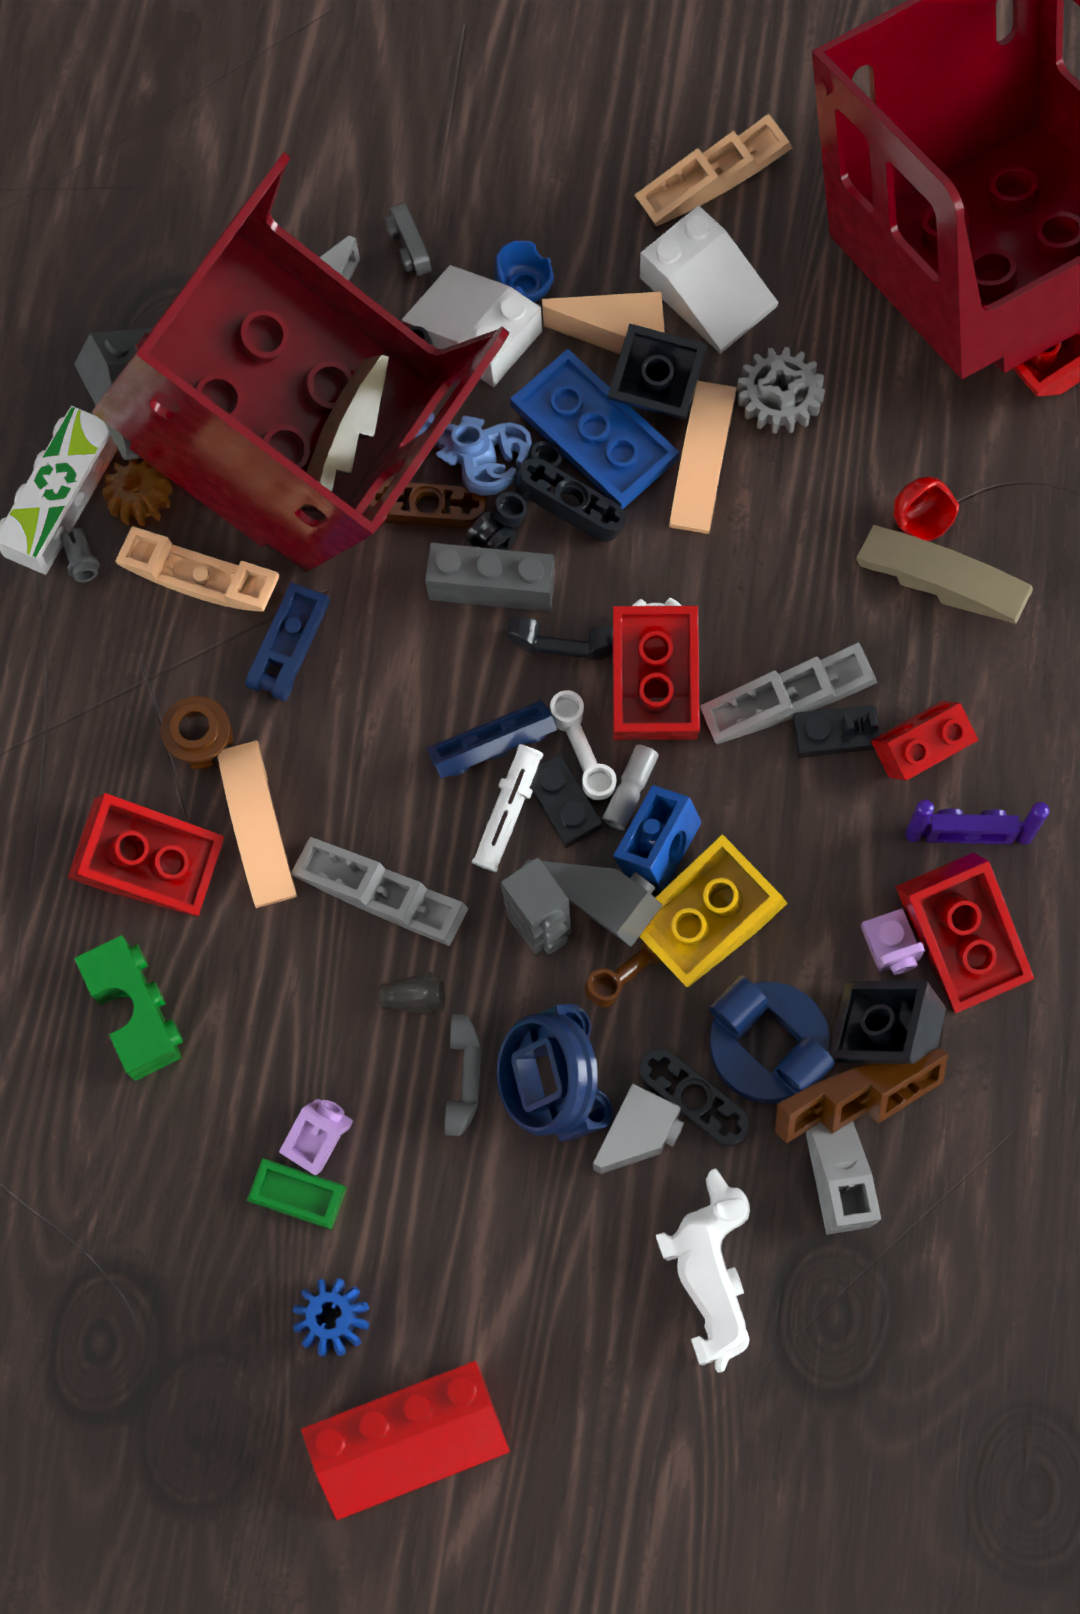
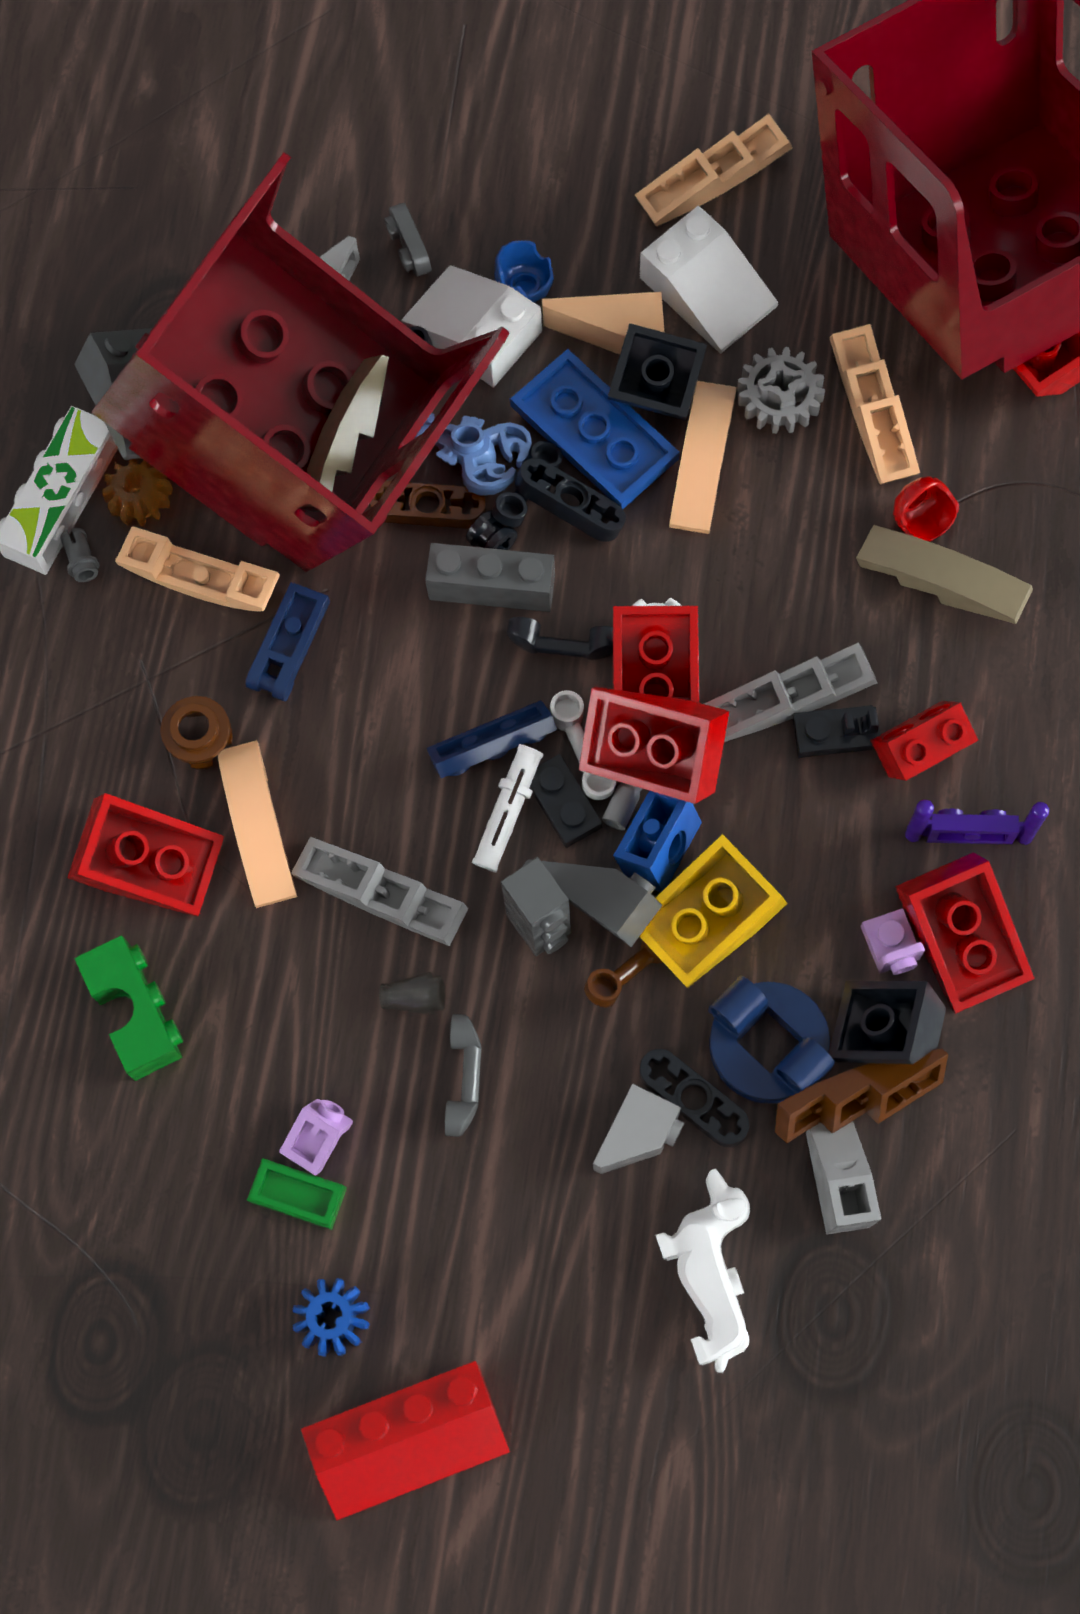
dark blue piece [497,1004,613,1142] -> none
none -> red slope [578,687,730,804]
none -> light nougat slope [829,324,920,485]

